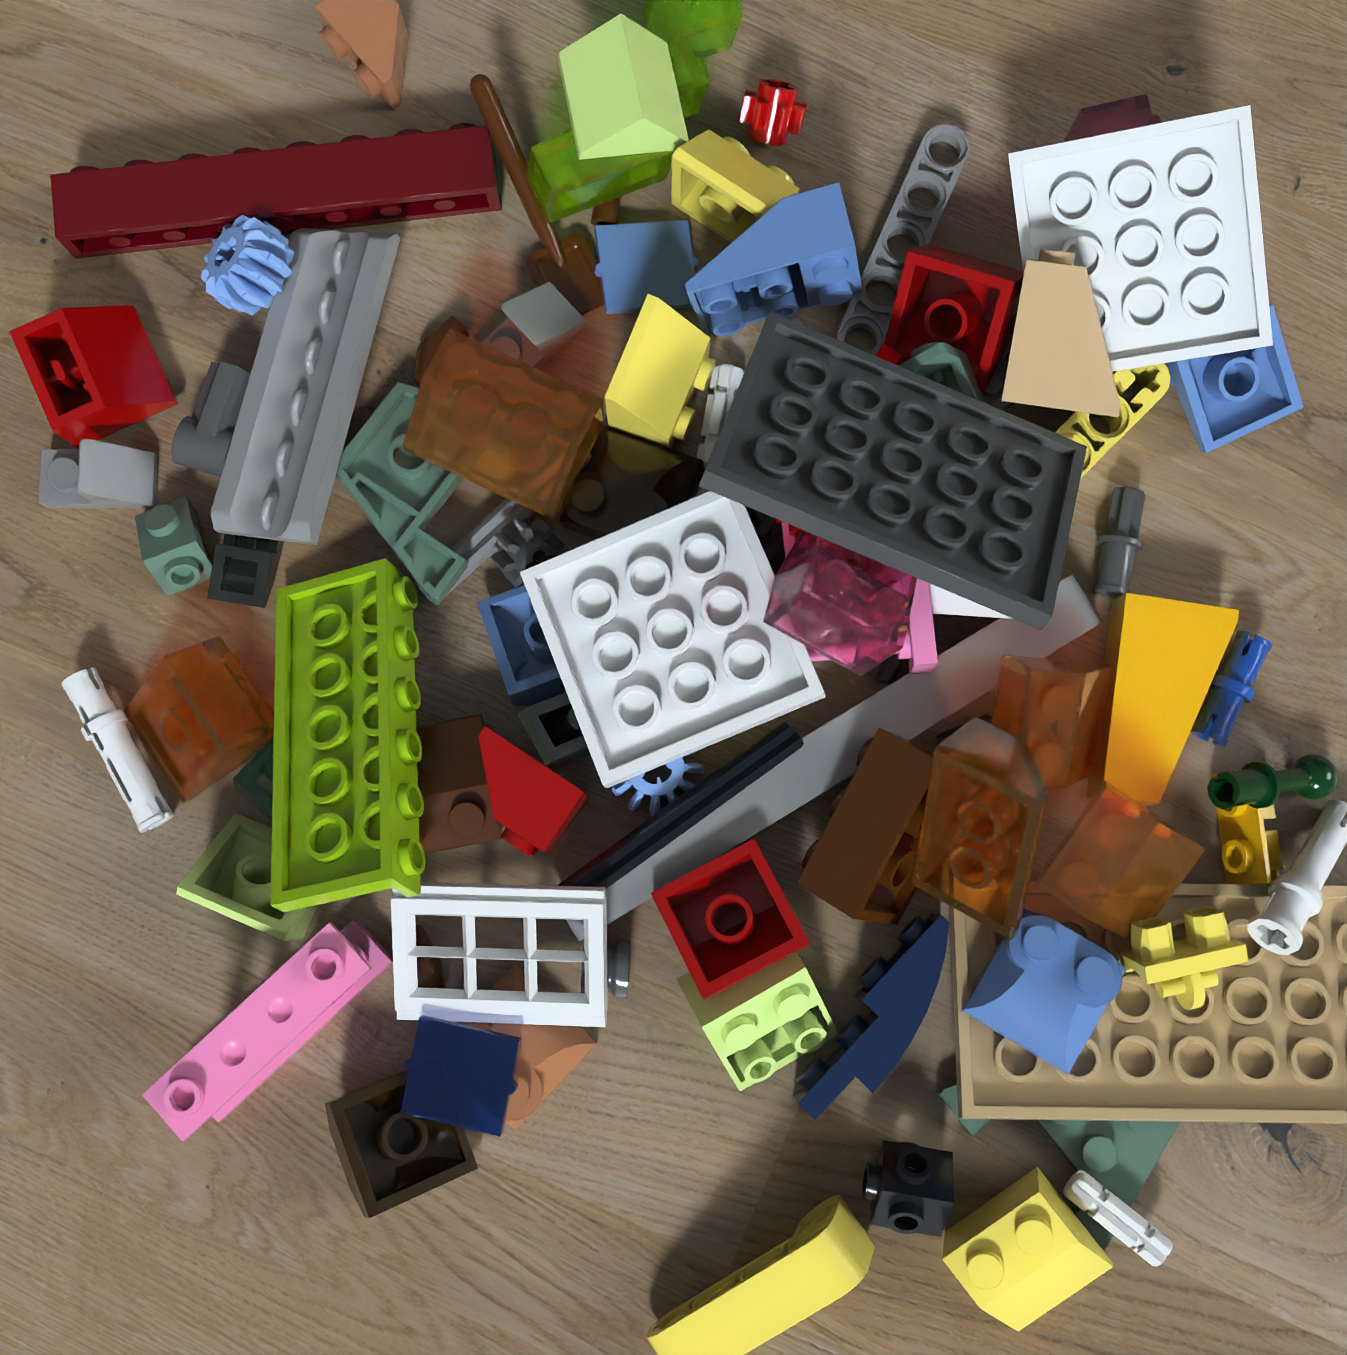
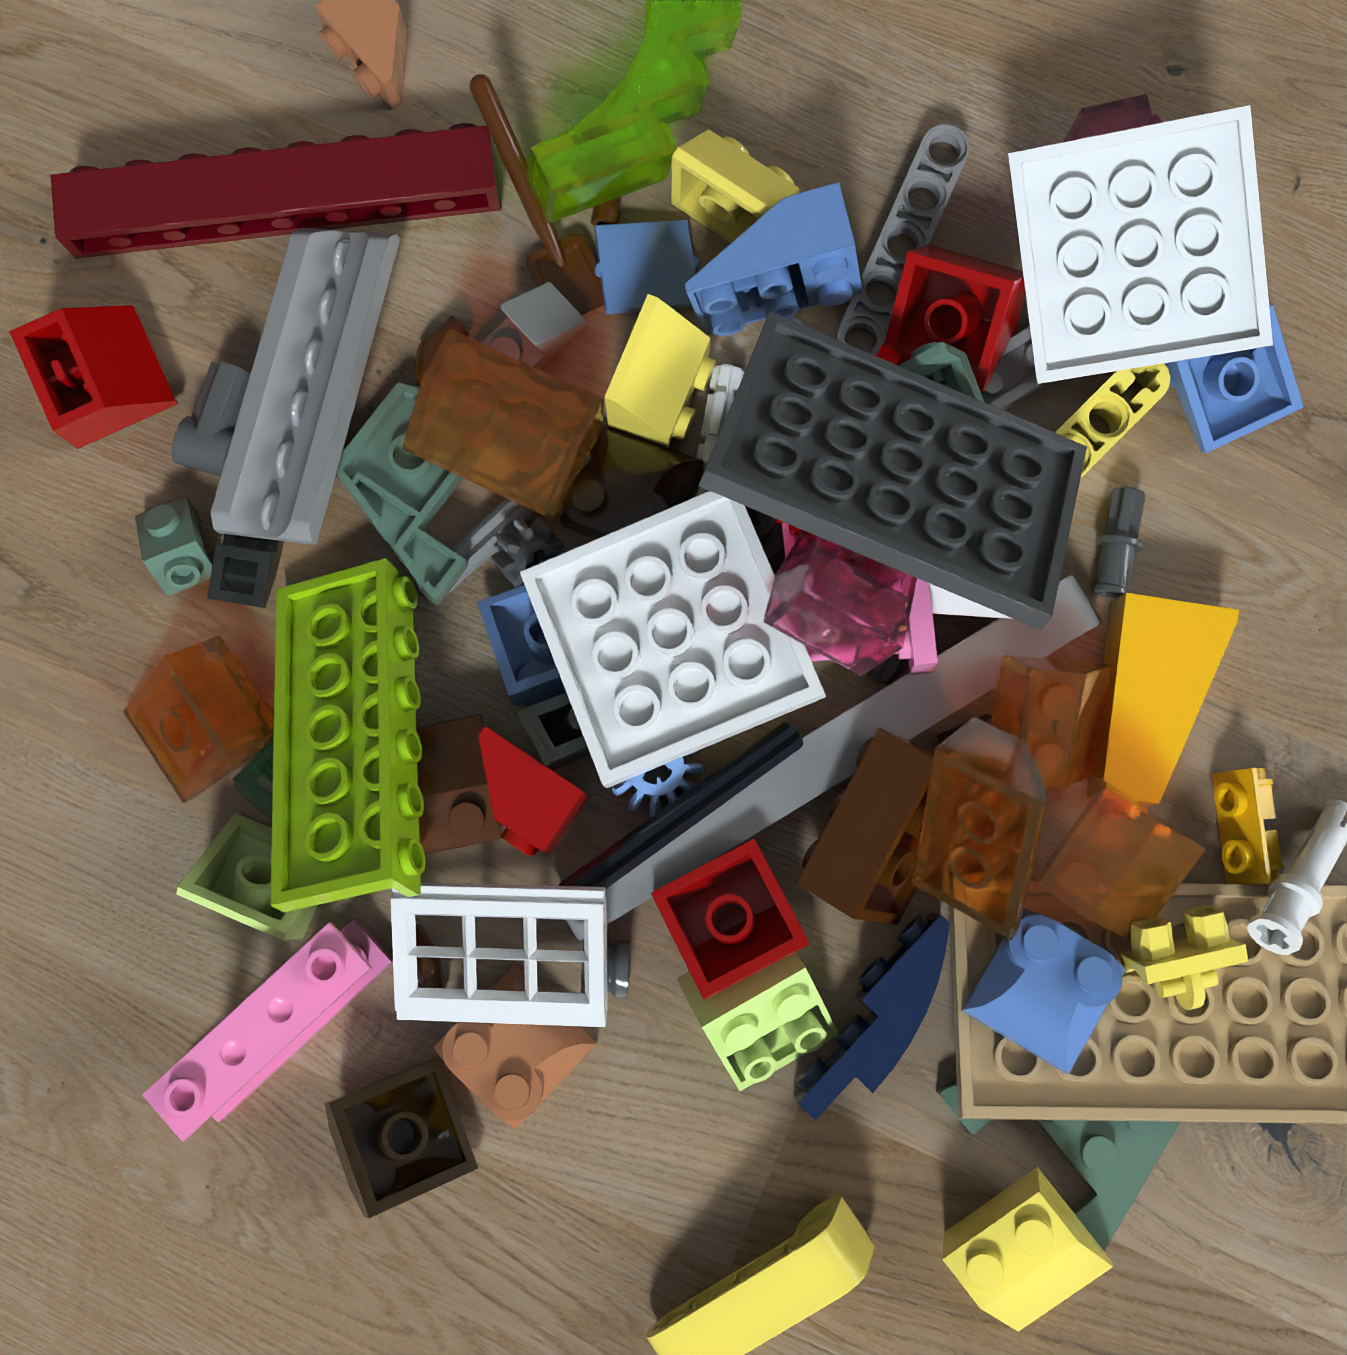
light grey slope [38,439,158,509] -> none
white pin [61,667,174,833] -> none
light blue gear [201,215,294,316] -> none
clear blue piece [401,1015,521,1137] -> none
yellowish green slope [558,13,689,160] -> none
red gear [738,79,807,146] -> none
black brick [862,1140,954,1237] -> none
tan slope [1002,249,1121,417] -> none
white axle [1063,1170,1173,1267] -> none
blue pin [1191,630,1273,747] -> none
dark green pin [1207,754,1338,809] -> none

